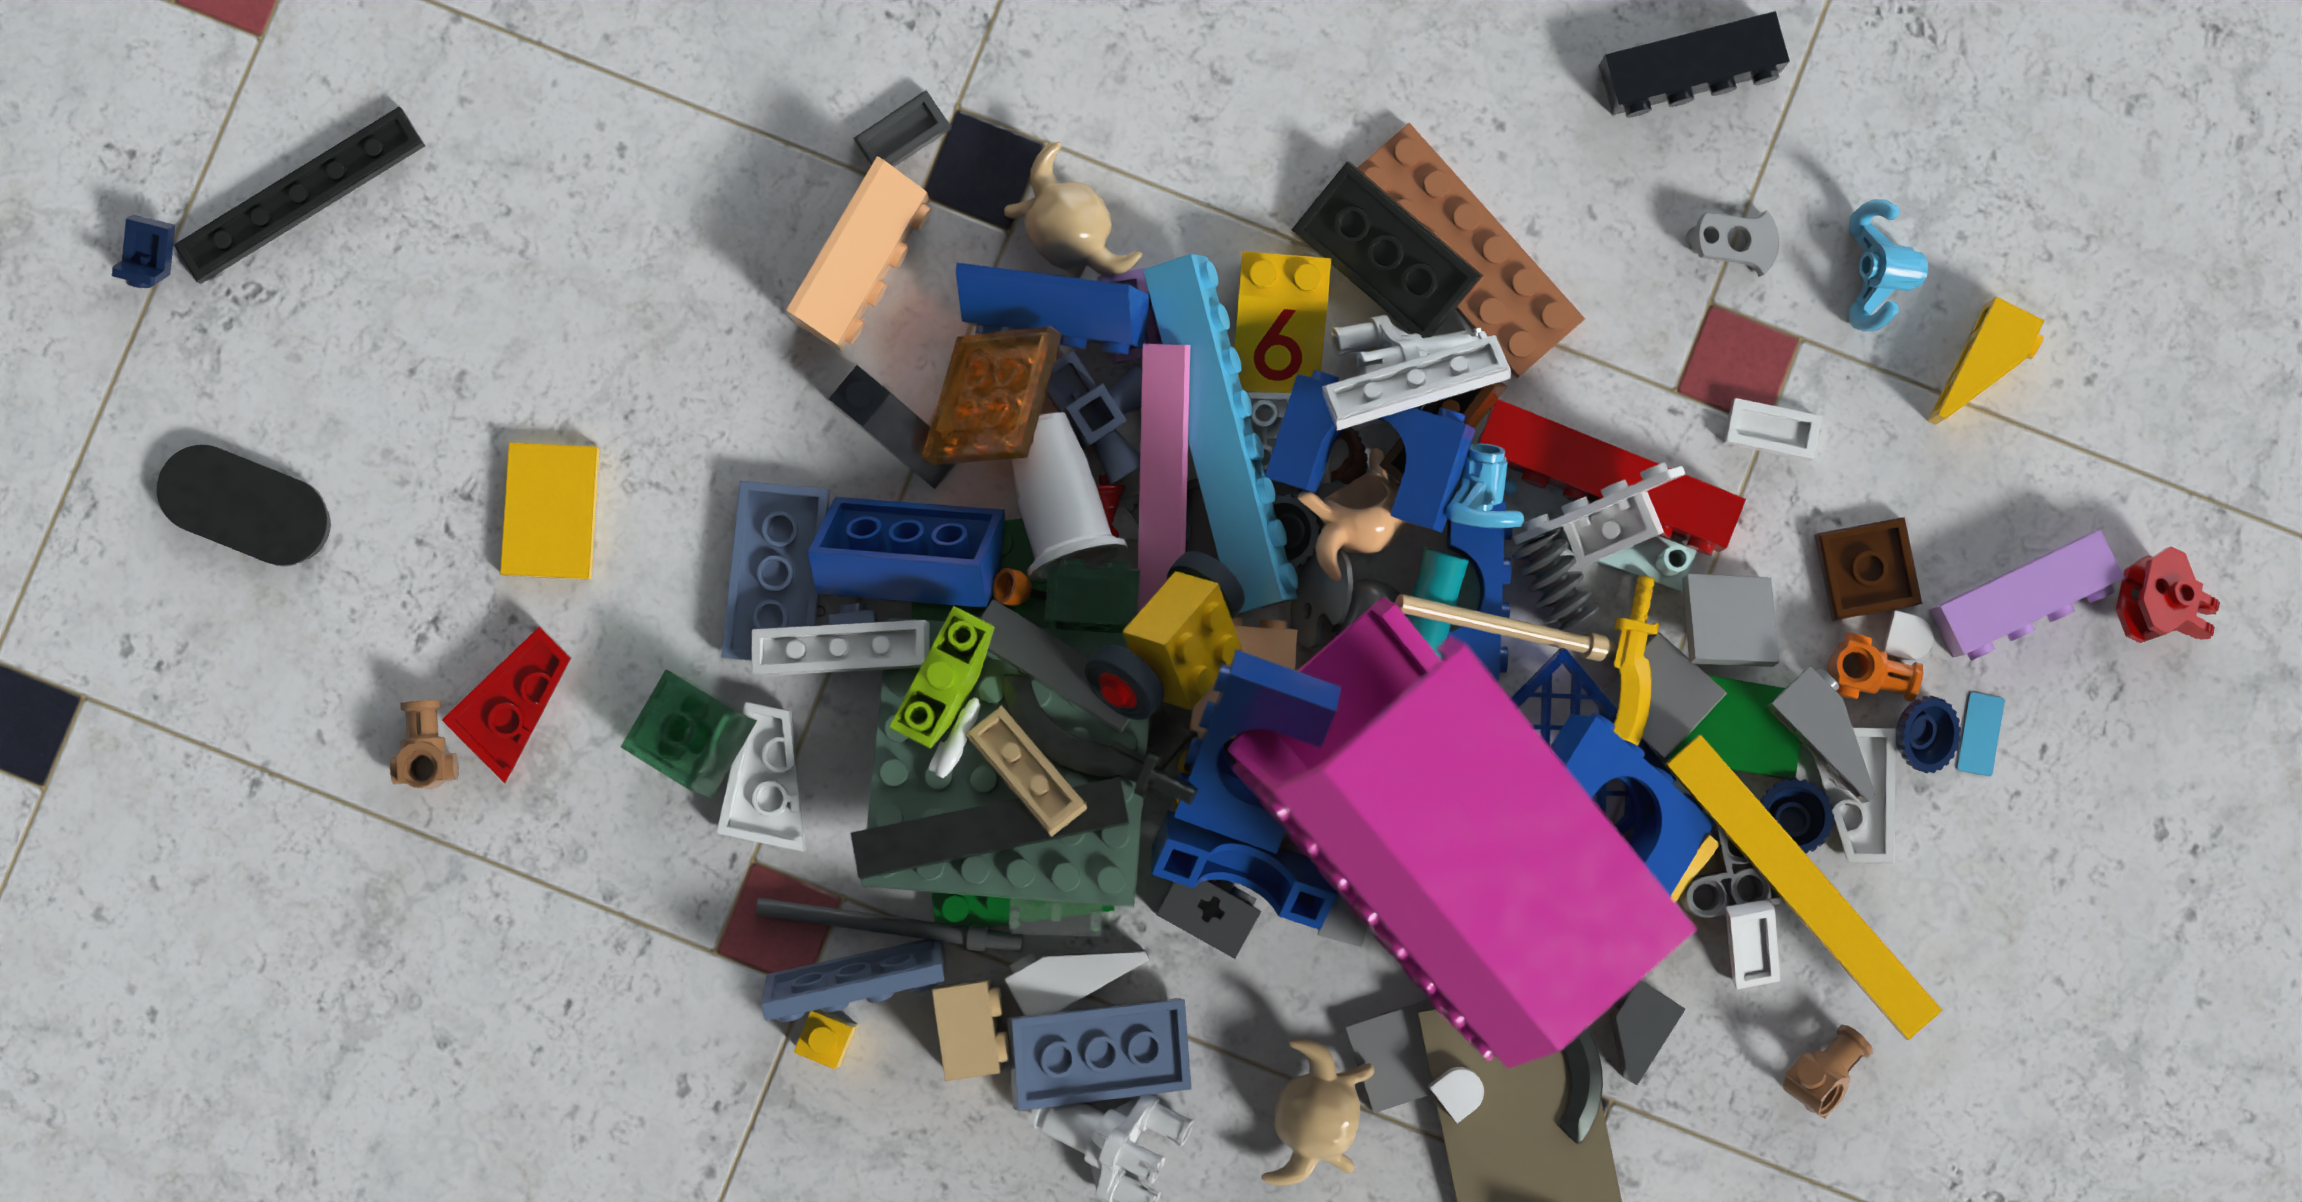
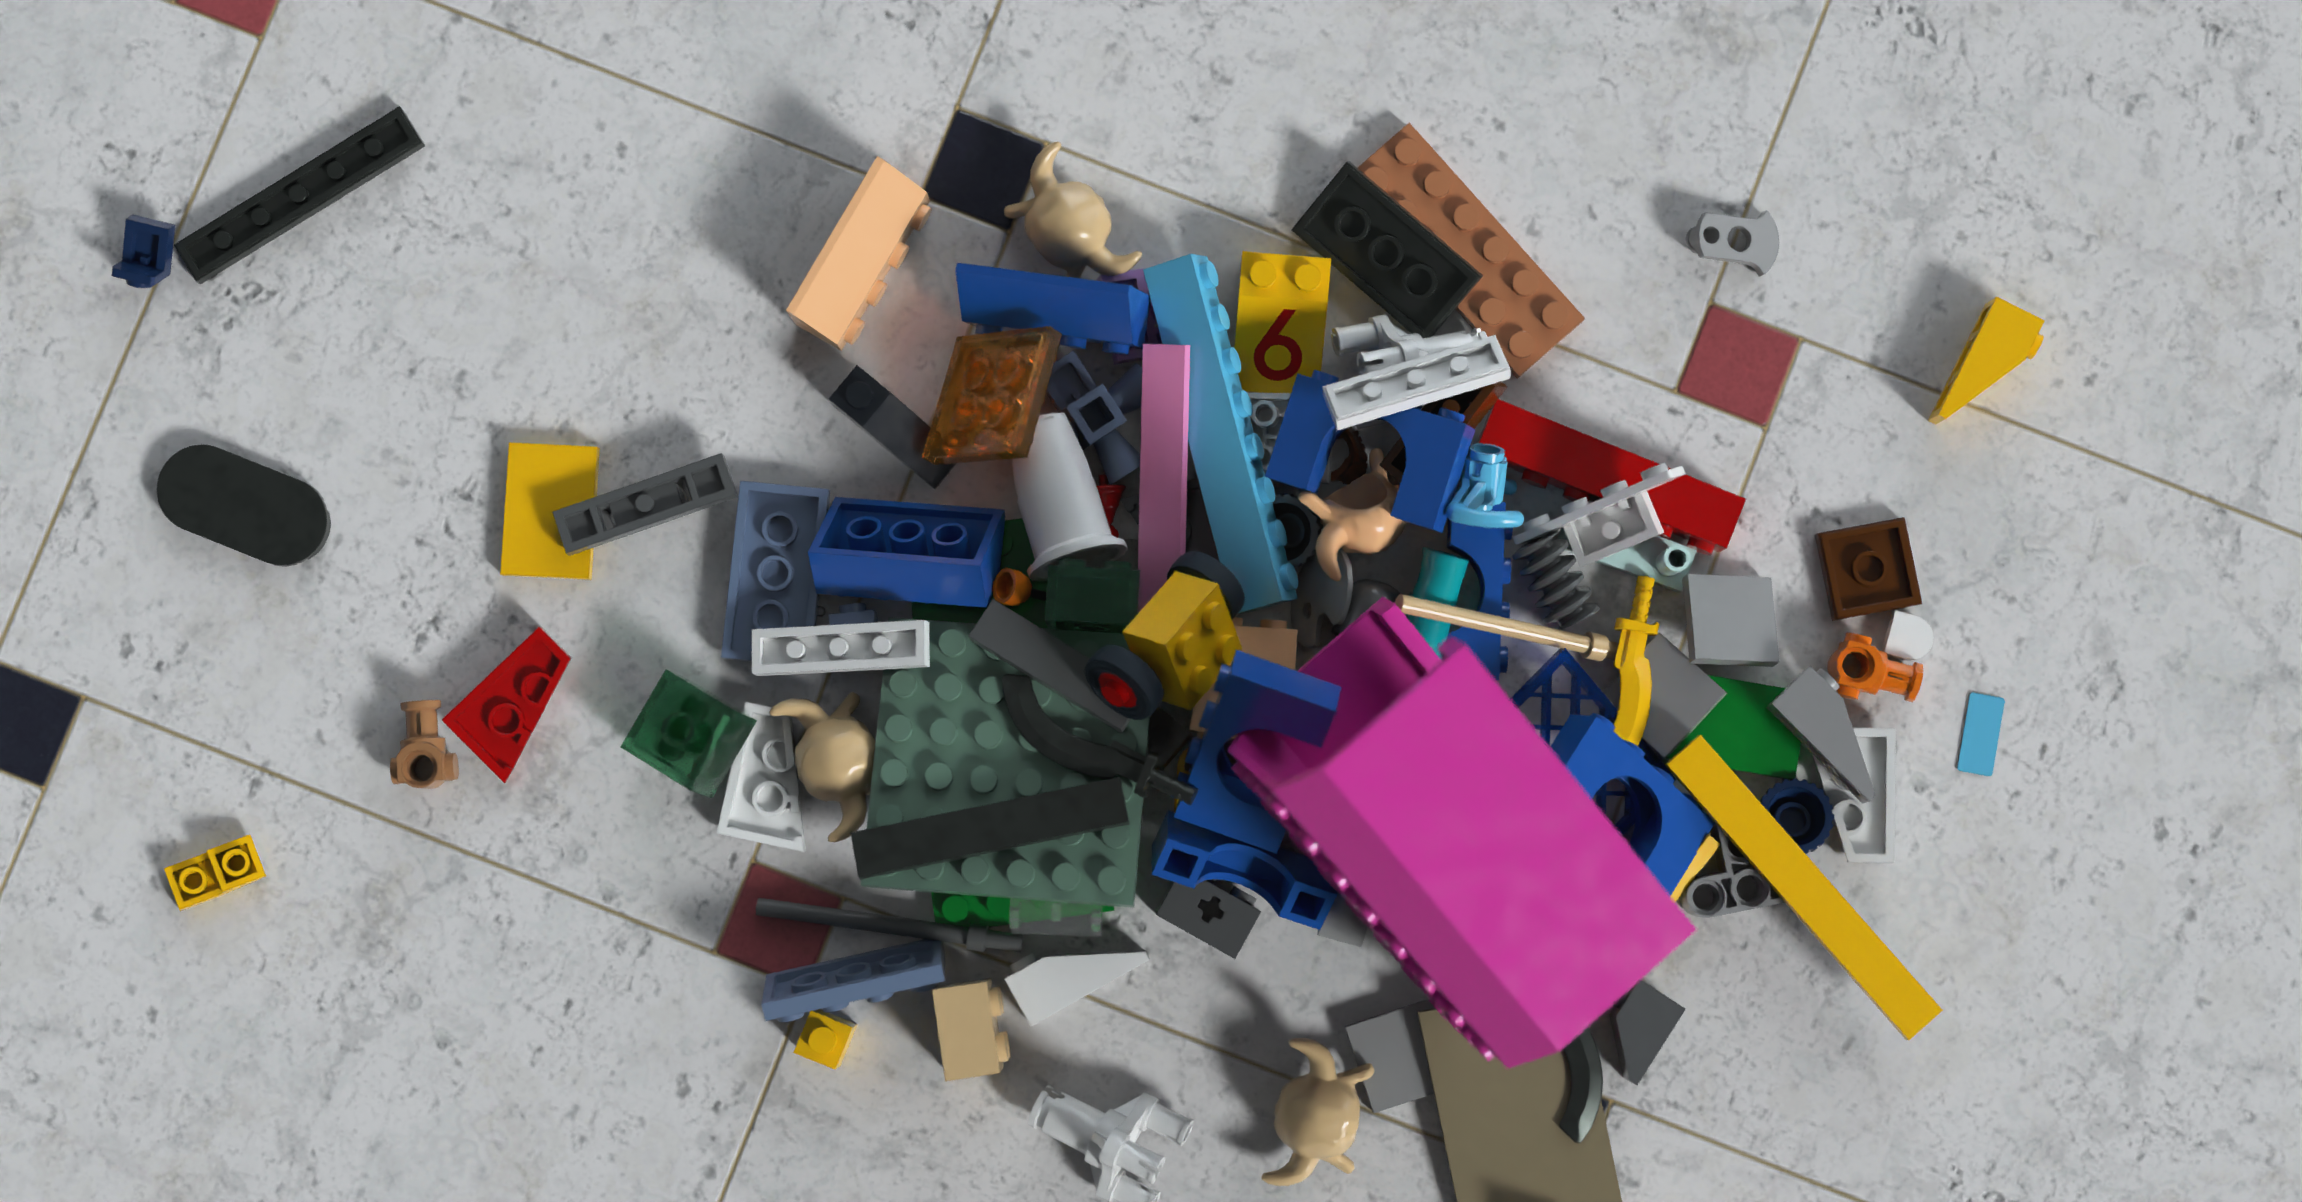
dark grey tile [853,90,952,167] -> none
lime slope [889,606,995,749] -> none
white piece [929,698,981,778] -> none
tan tile [966,706,1087,837] -> none
sand blue plate [1007,998,1191,1111] -> none
white tile [1428,1067,1484,1124] -> none
black brick [1599,11,1790,118] -> none
white tile [1724,398,1822,461] -> none
white tile [1726,899,1780,990] -> none
medium nougat connector [1783,1025,1873,1119] -> none
medium azure piece [1849,199,1928,332] -> none
dark blue hat [1896,695,1961,773] -> none
lavender brick [1930,530,2125,661] -> none
red hinge [2115,546,2220,643] -> none
none -> yellow slope [164,834,266,911]
none -> dark grey hinge [553,453,738,556]
none -> tan piece [769,692,876,842]

